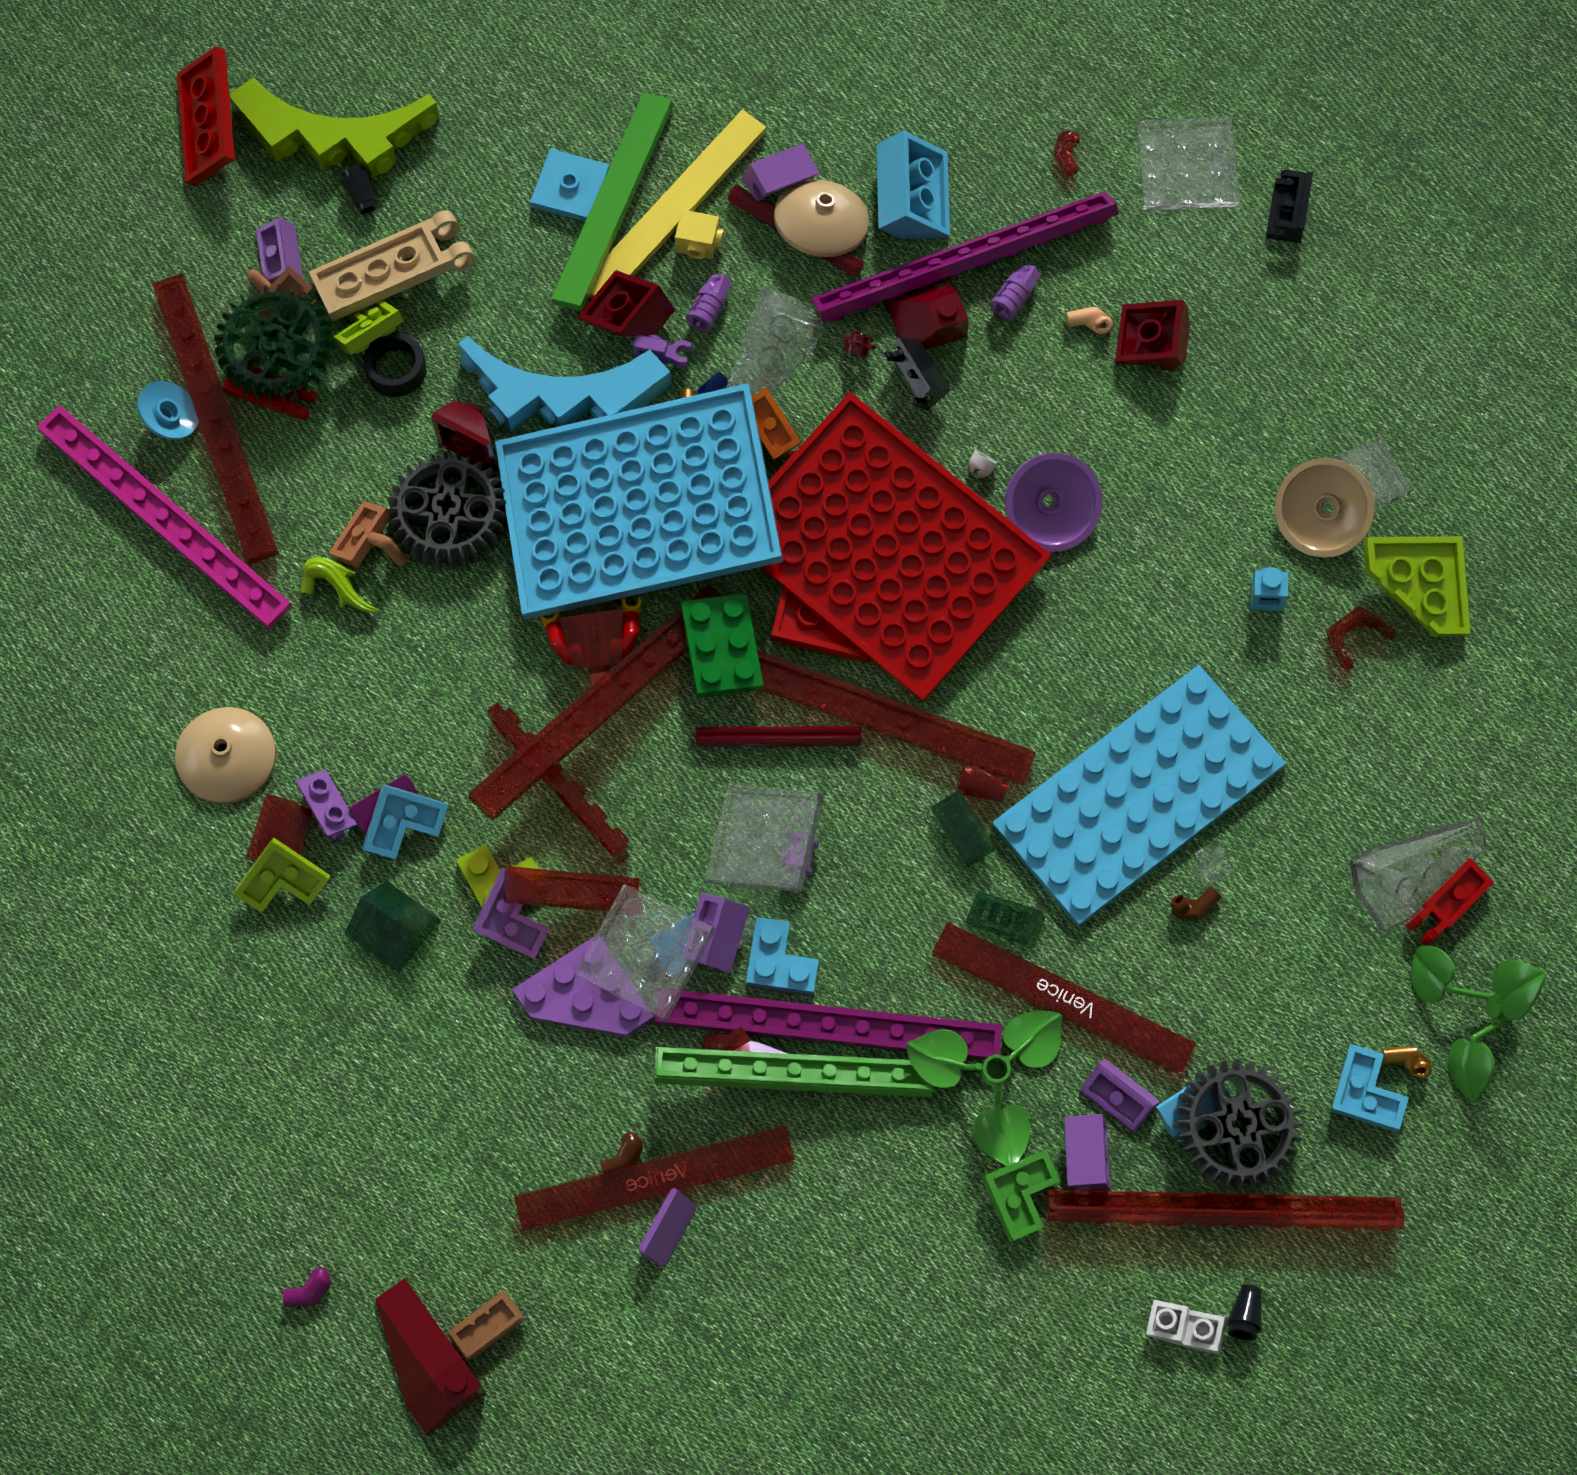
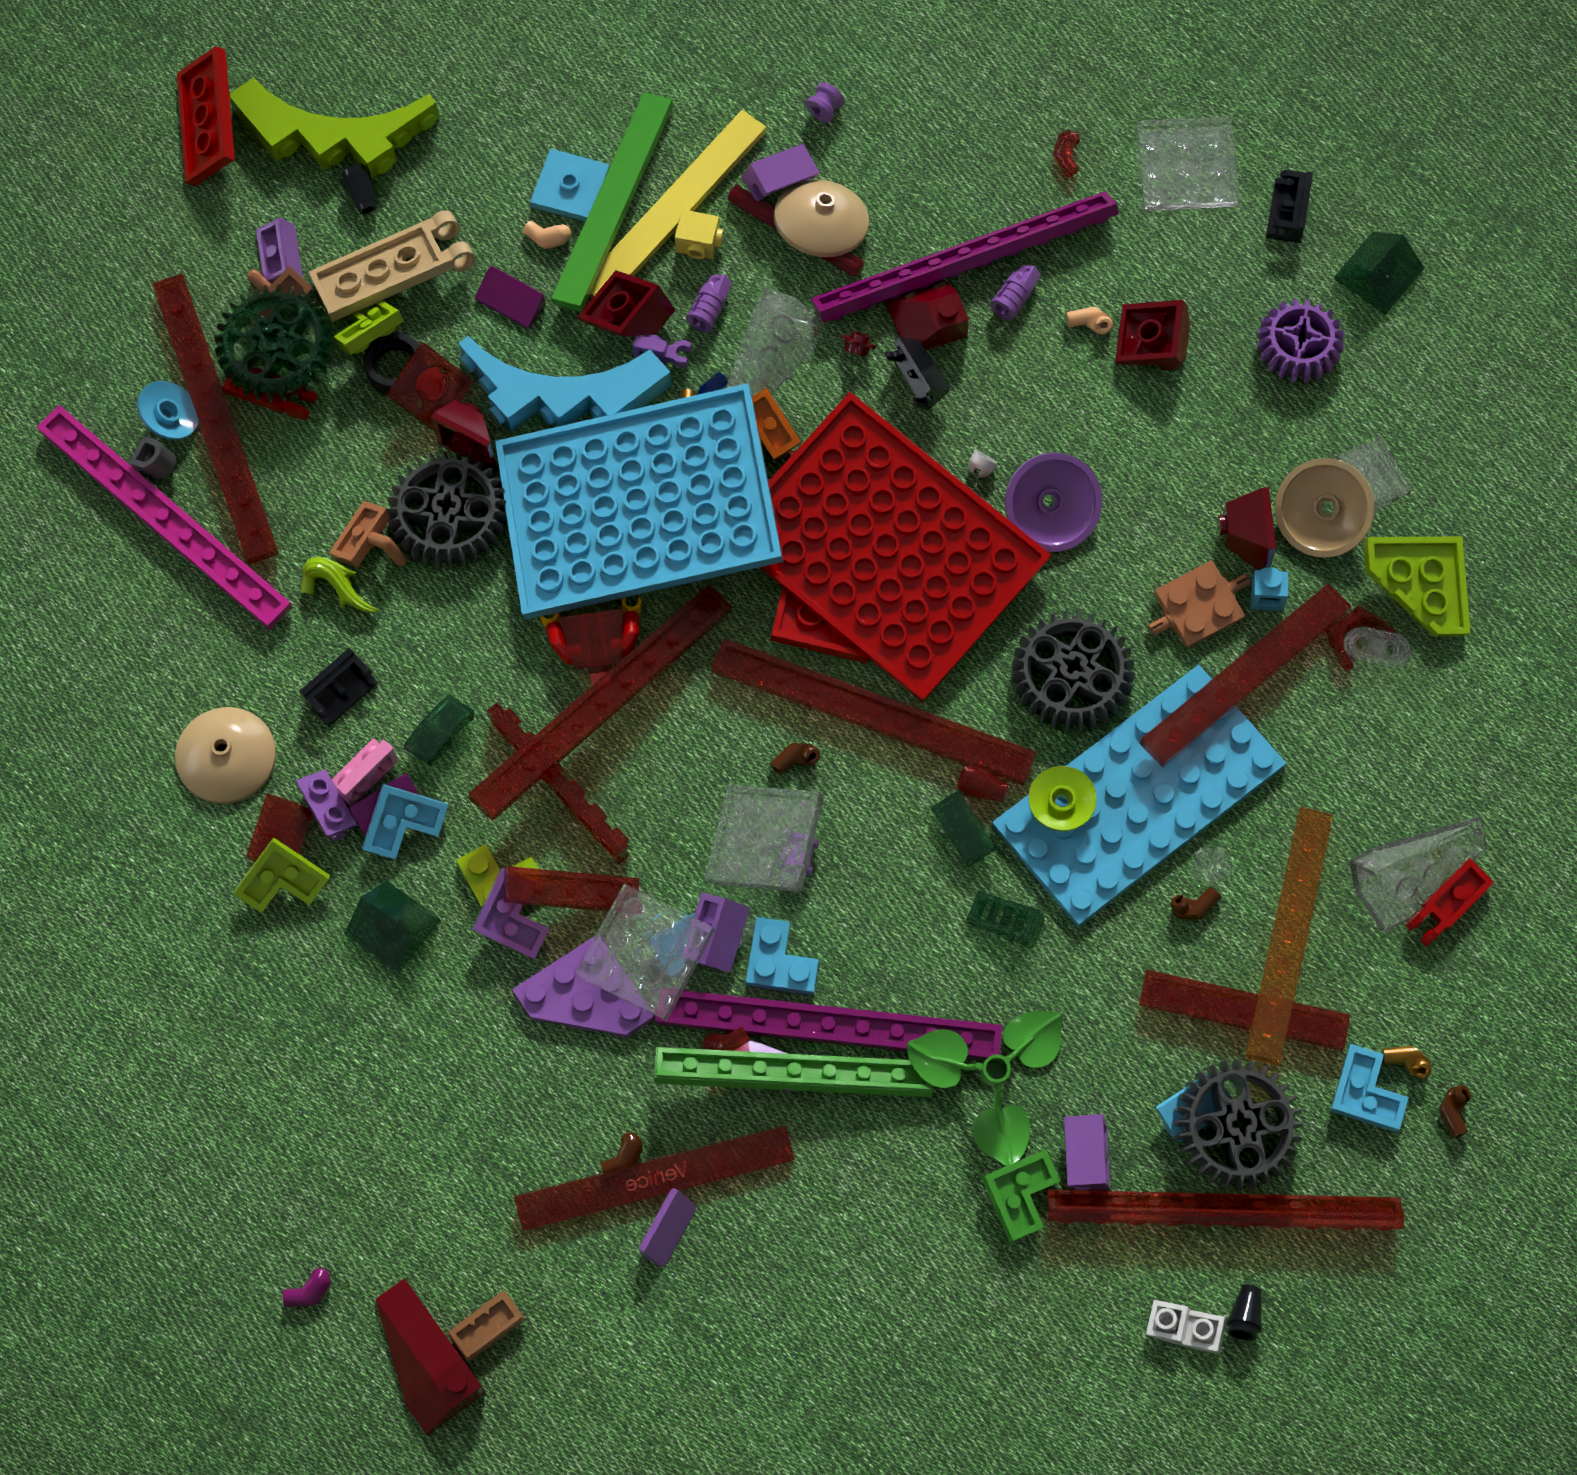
green plate [680,593,763,698] -> none
dark red axle [696,726,862,747] -> none
medium azure slope [877,130,950,239] -> none
clear red tile [932,922,1196,1076] -> none
medium lavender slope [1080,1059,1159,1133] -> none
bright green plant [1411,946,1548,1102] -> none
none -> dark grey plate [128,436,176,480]
none -> black hinge [299,648,378,727]
none -> bright pink bracket [332,739,398,807]
none -> clear red tile [386,342,474,432]
none -> clear green slope [404,694,474,765]
none -> magenta slope [475,266,546,329]
none -> light nougat arm [522,220,572,249]
none -> reddish brown arm [769,743,820,775]
none -> medium lavender wheel [805,82,845,123]
none -> dark grey gear [1011,610,1135,732]
none -> lime dish [1028,766,1097,832]
none -> clear red plate [1138,969,1351,1051]
none -> clear red tile [1139,583,1352,767]
none -> nougat plate [1147,560,1251,649]
none -> dark red slope [1218,487,1276,570]
none -> clear orange tile [1244,807,1333,1066]
none -> medium lavender gear [1257,297,1345,384]
none -> clear green slope [1334,232,1425,315]
none -> clear plate [1344,628,1411,667]
none -> reddish brown arm [1439,1085,1471,1139]

